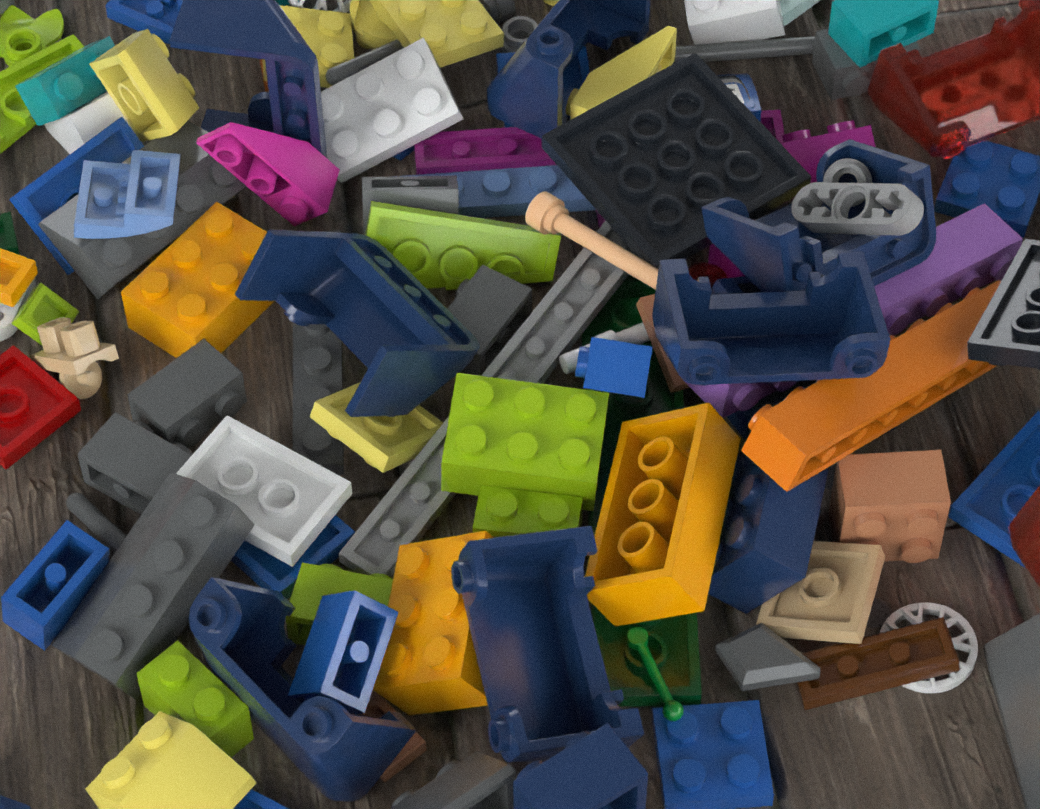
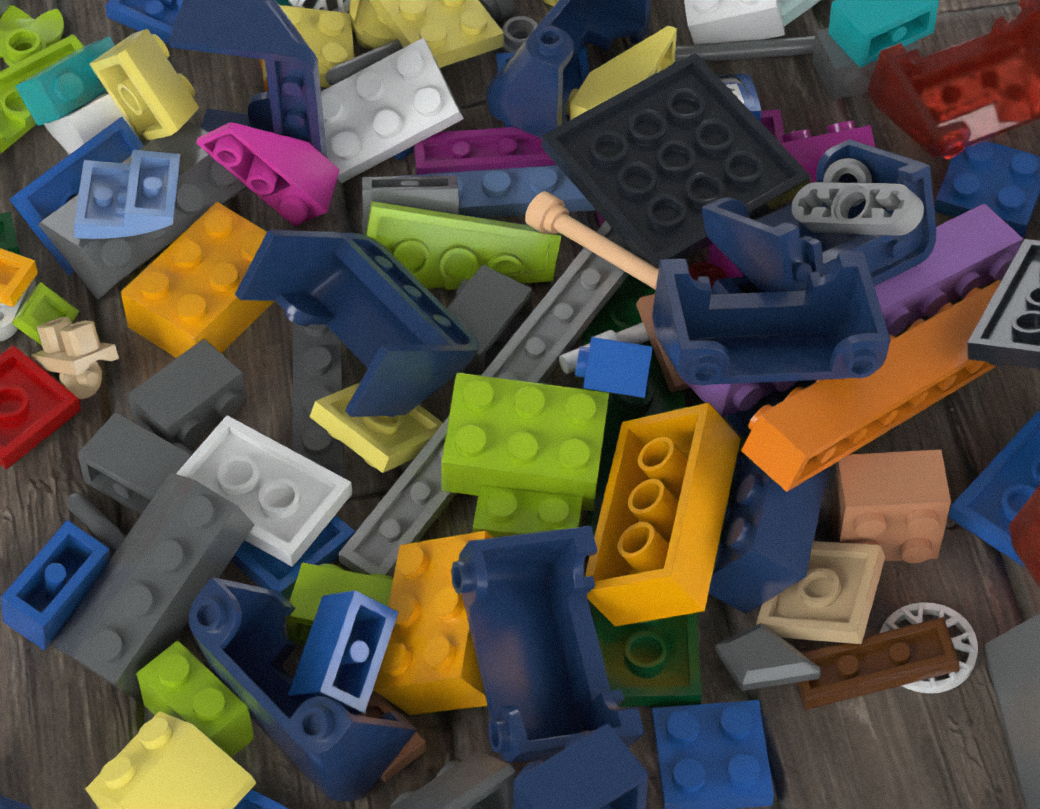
green hinge [627,627,684,722] -> none

